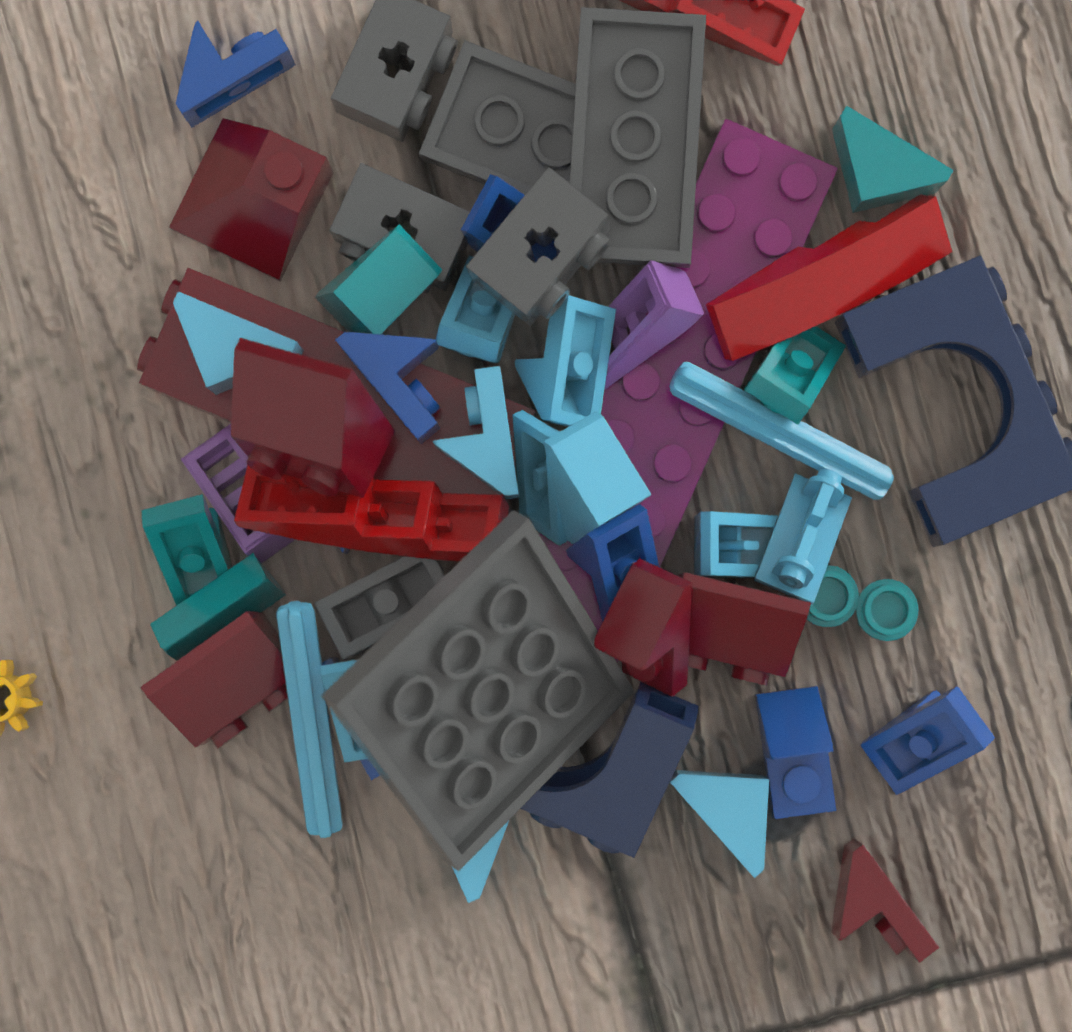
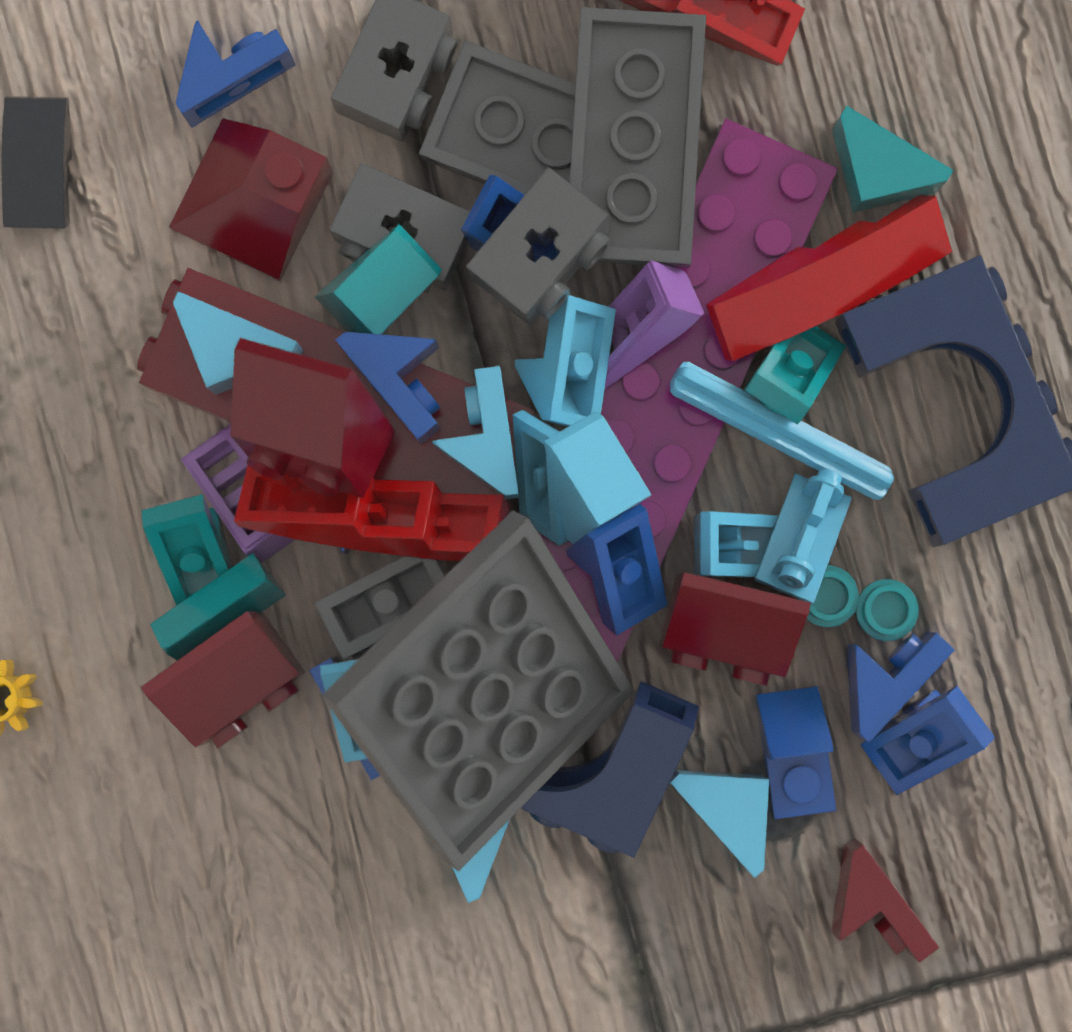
medium azure axle [276,600,343,838] -> none
medium azure slope [436,255,515,363] -> none
dark red slope [594,559,692,697] -> none
none -> black slope [1,96,72,228]
none -> blue slope [847,632,955,742]

